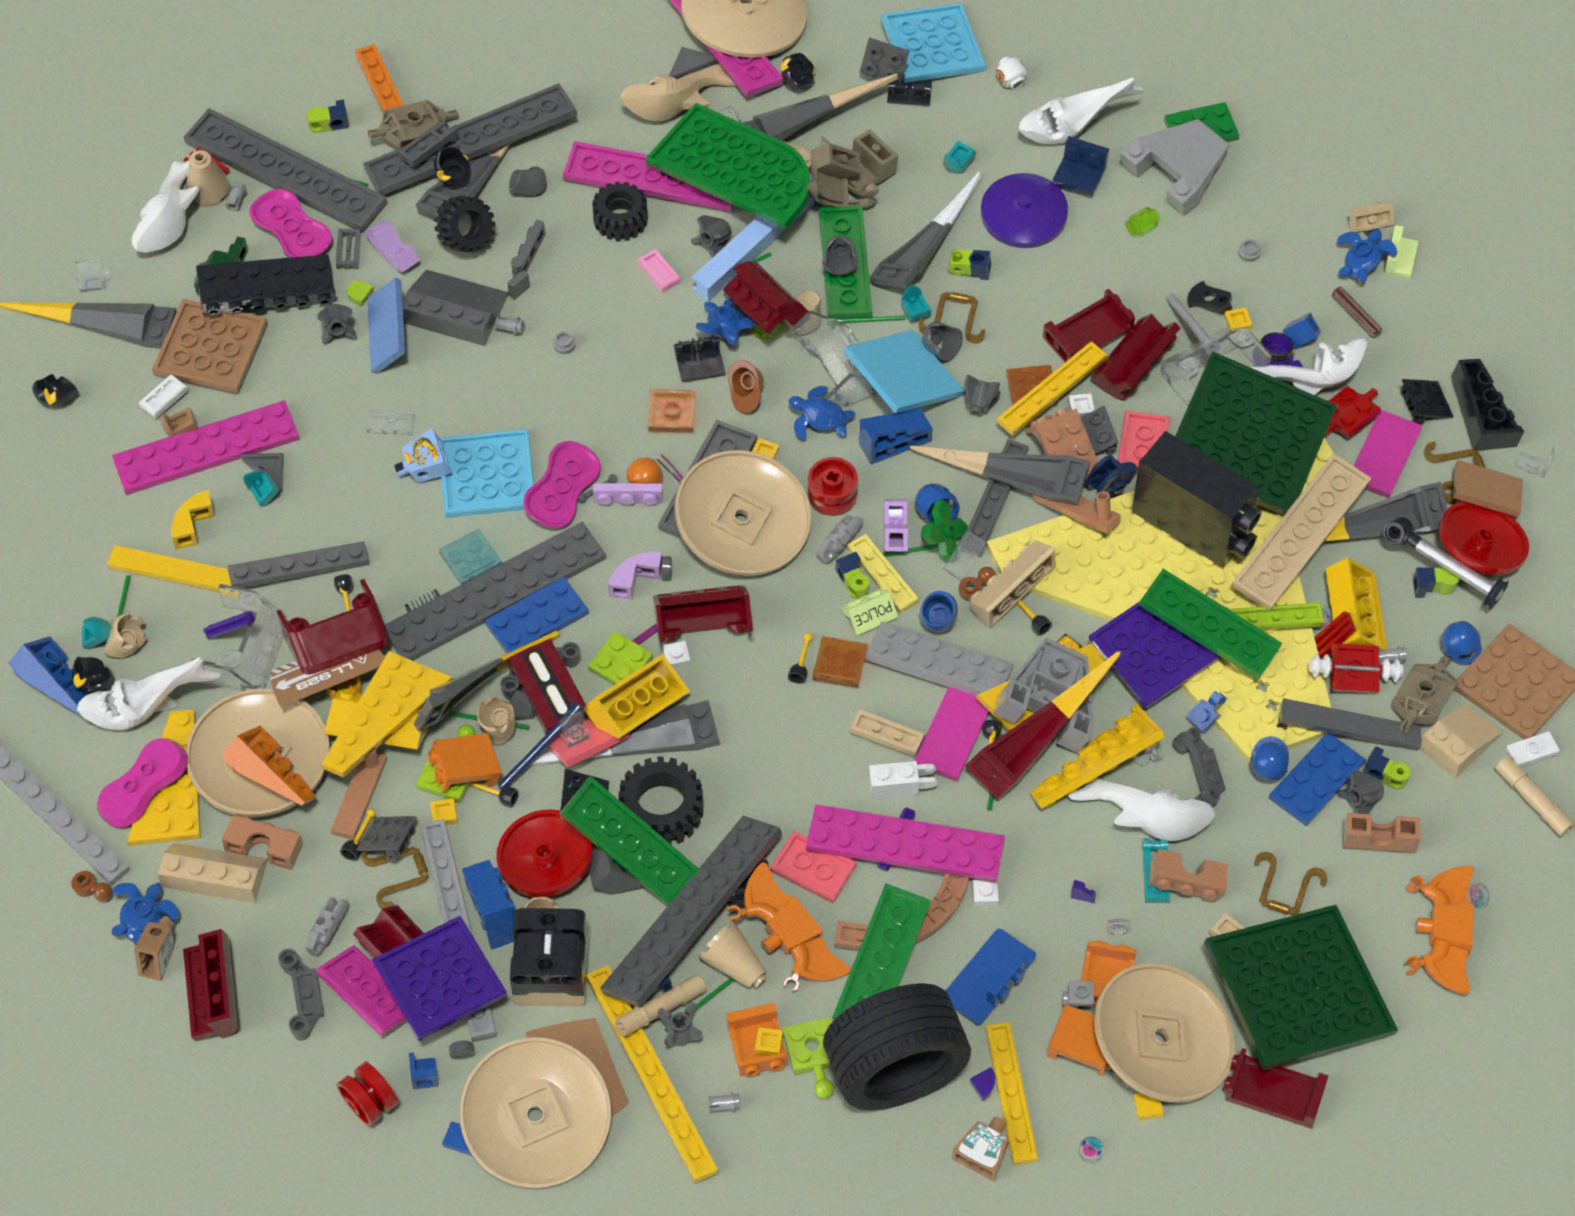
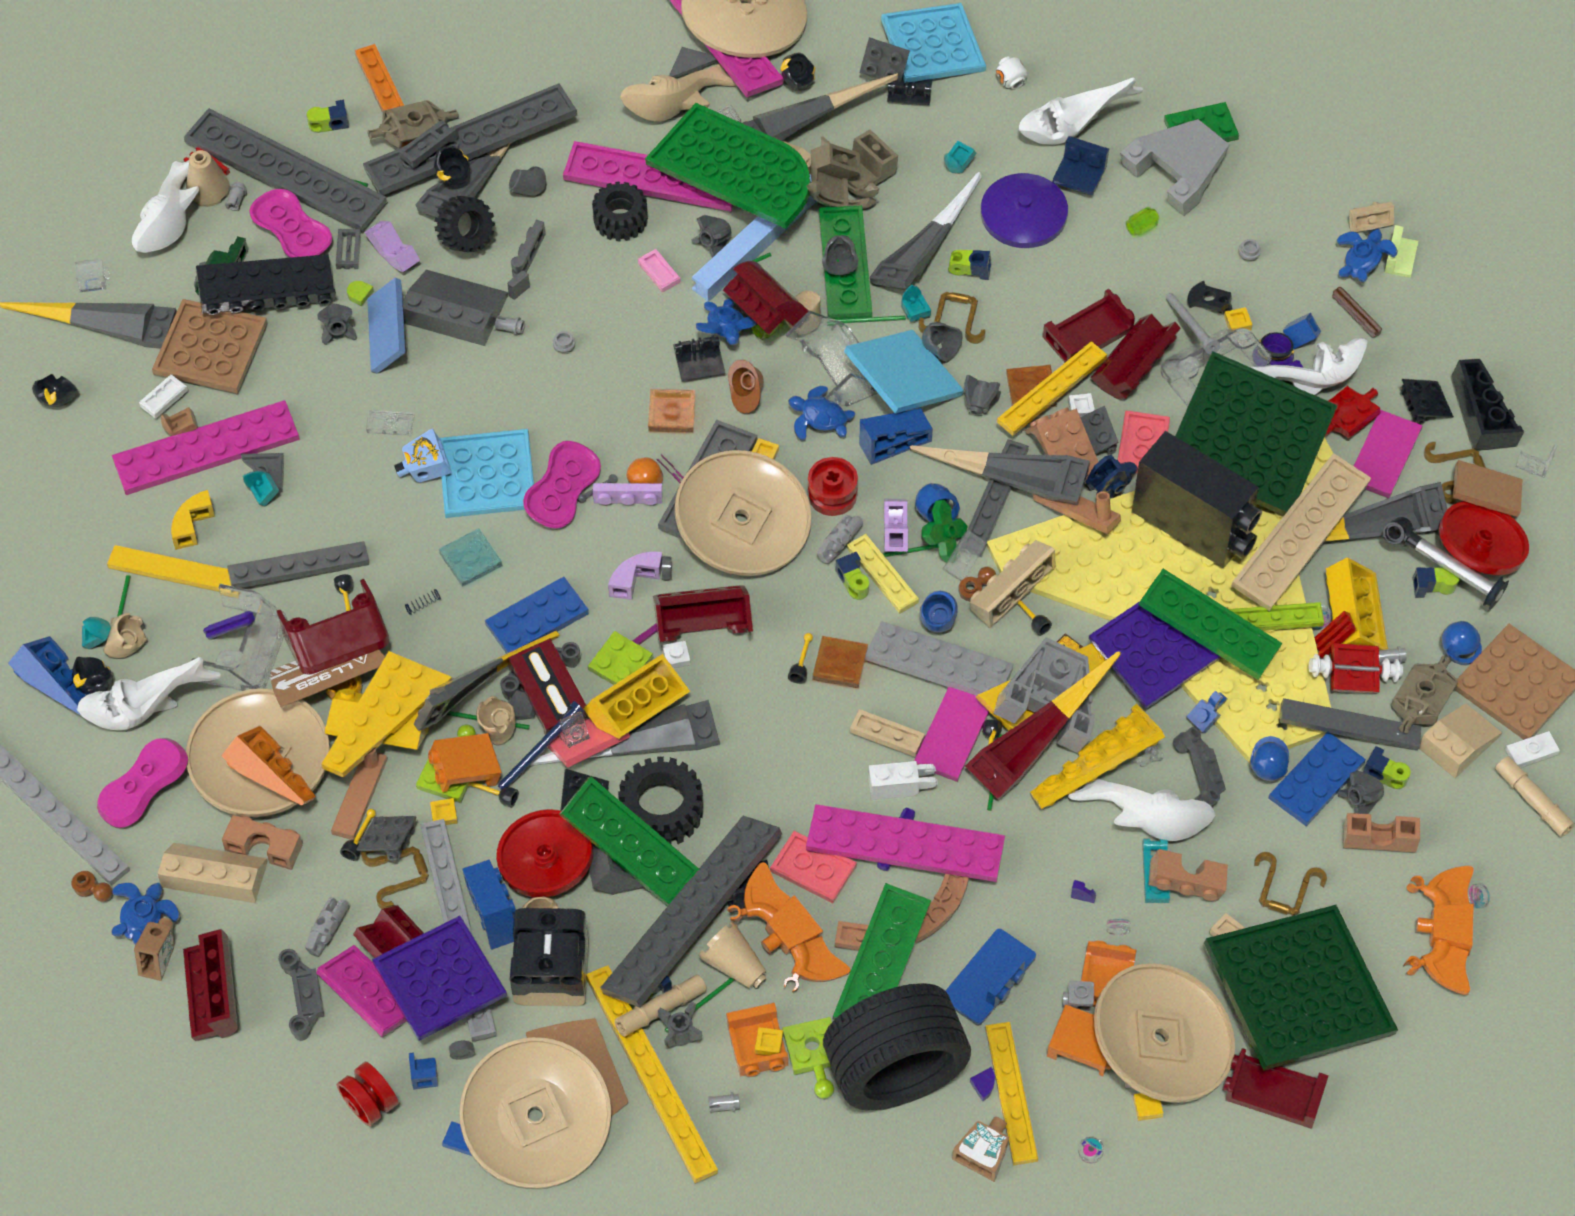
yellow wing [127,709,200,846] -> none
dark grey plate [385,521,606,661] -> none
yellowish green panel [840,588,898,635] -> none
white plate [972,880,999,906] -> none

